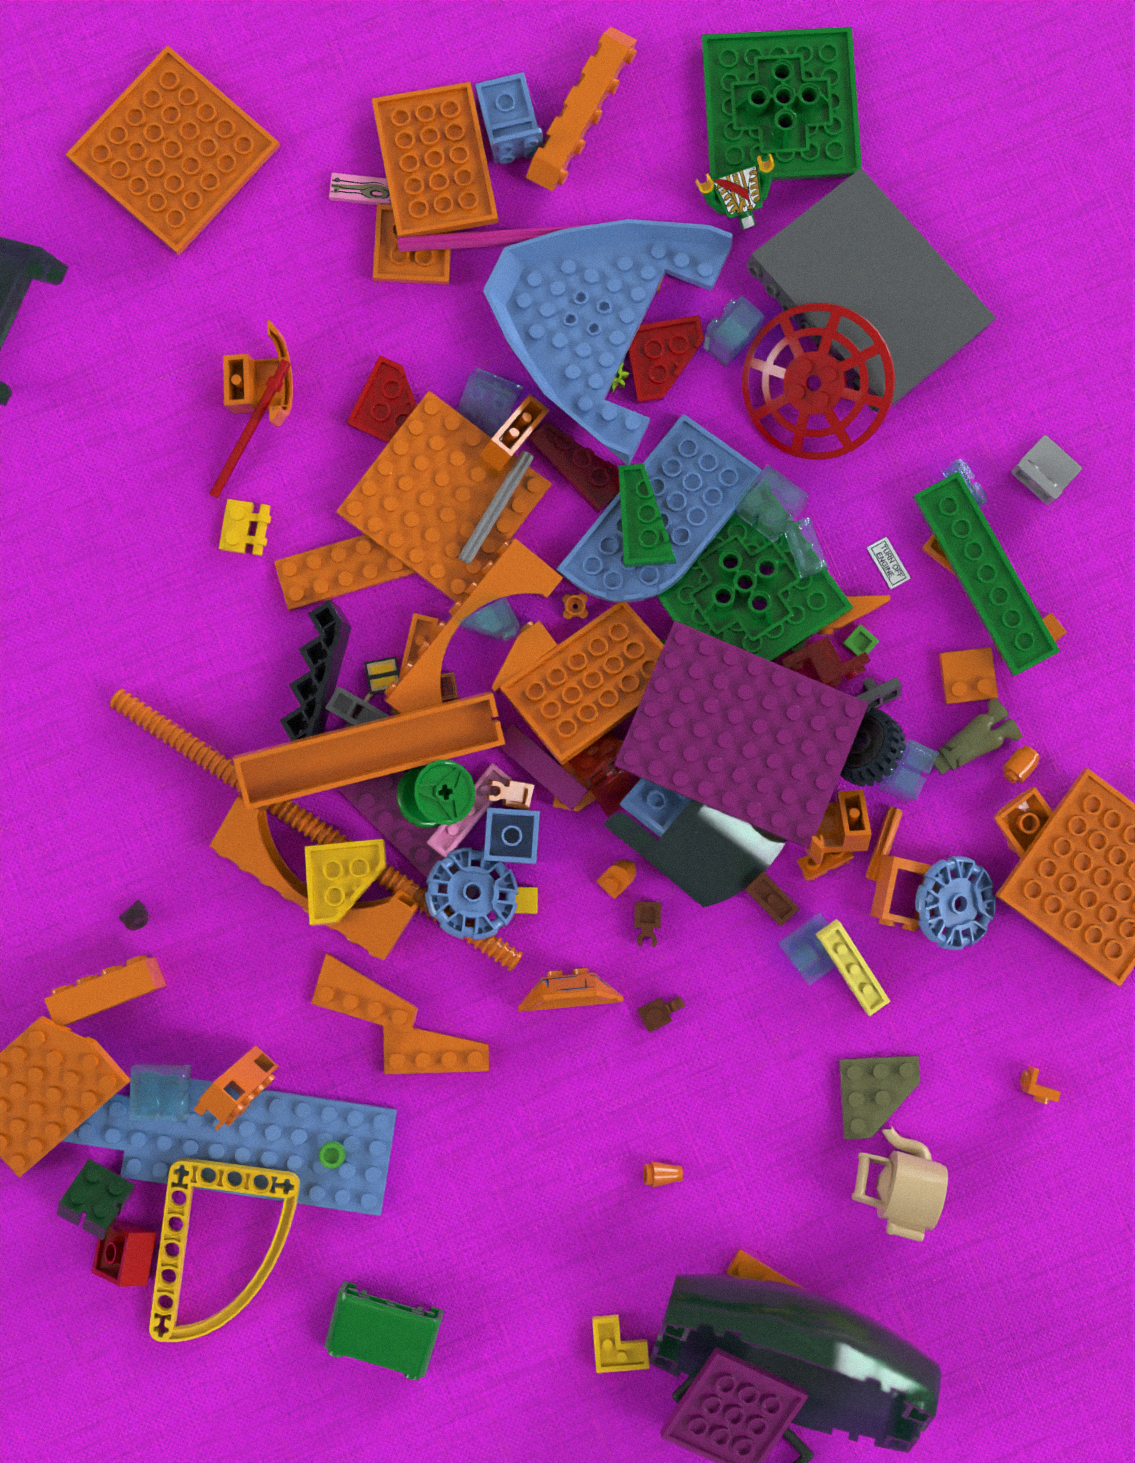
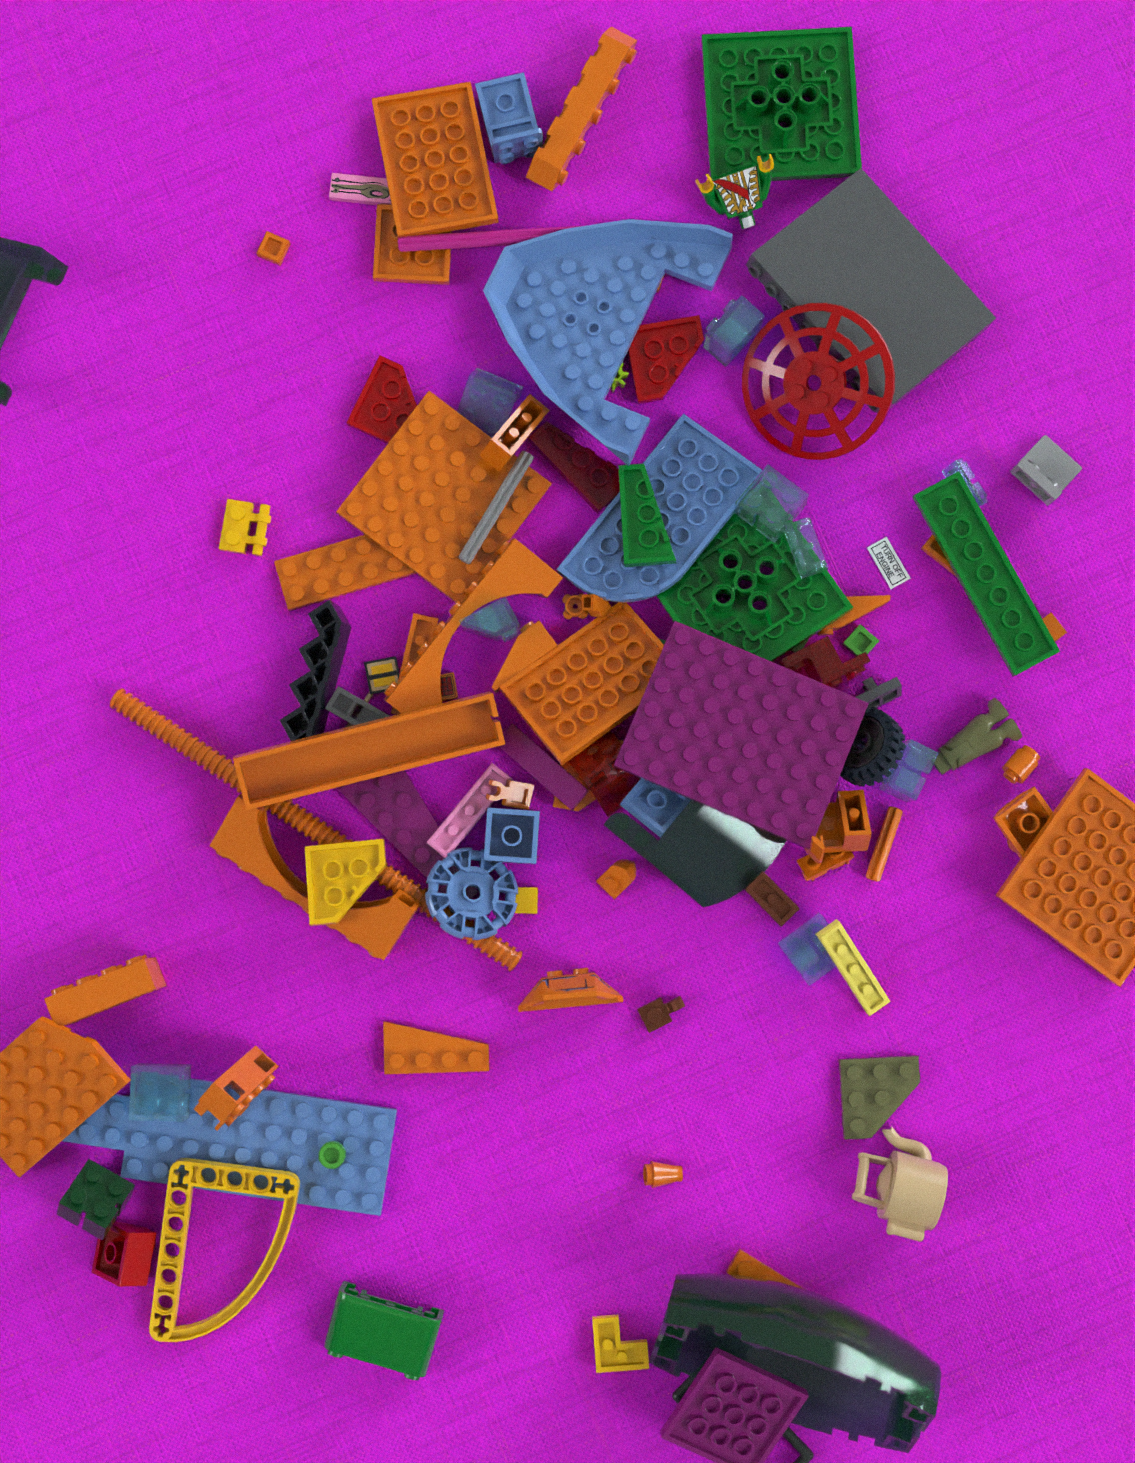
orange plate [65,45,280,256] -> none
clear smoke plate [119,899,150,930] -> none
red bar [209,359,291,499] -> none
orange piece [223,320,293,427] -> none
orange wing [311,953,419,1034] -> none
green piece [397,759,475,829] -> none
copper plate [634,902,661,947] -> none
orange window [870,855,937,932] -> none
medium blue plate [915,856,996,951] -> none
orange plate [938,647,998,705] -> none
orange bracket [1020,1066,1061,1105] -> none
none -> orange tile [256,231,291,266]
none -> orange piece [582,594,611,617]

